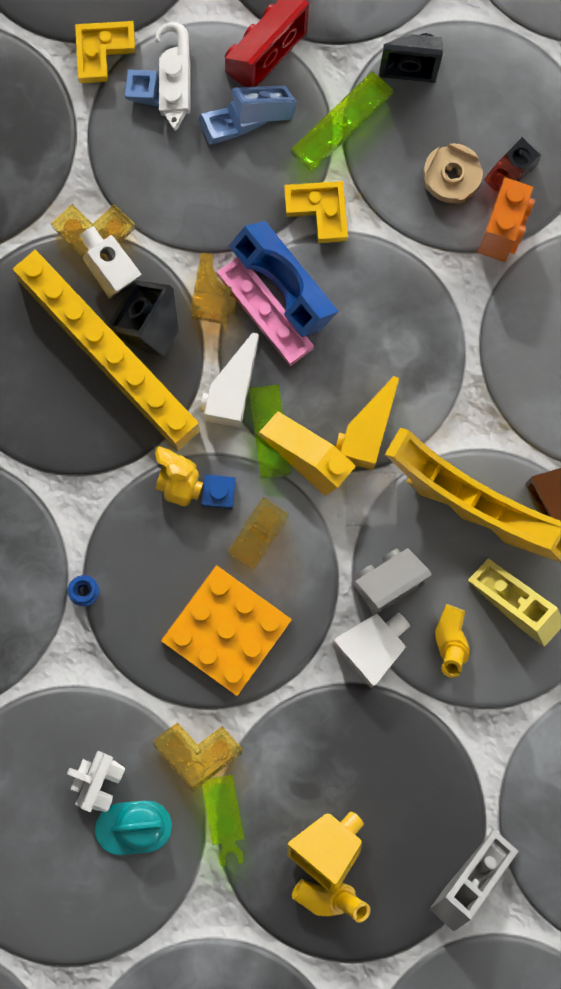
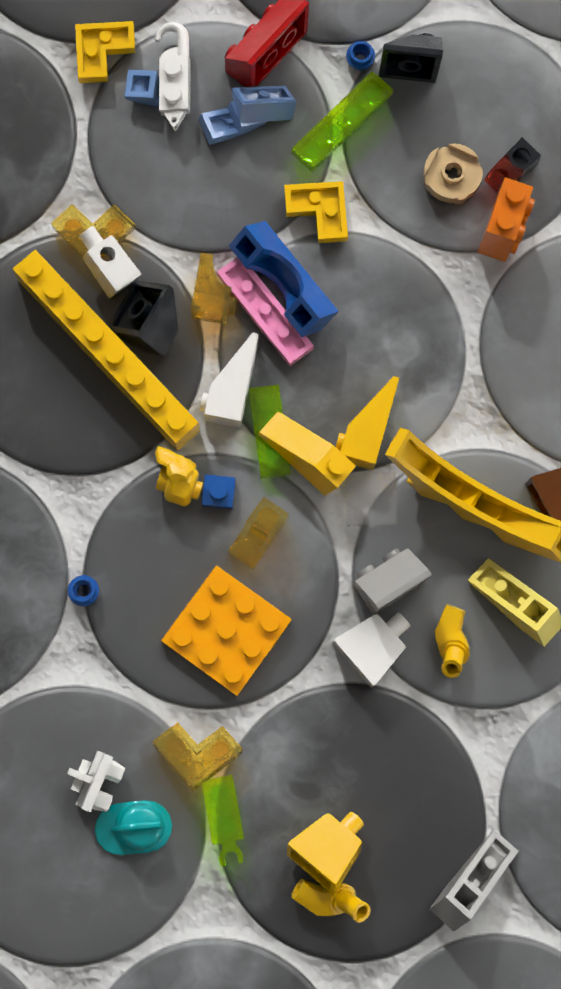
none -> blue plate [346,41,375,70]

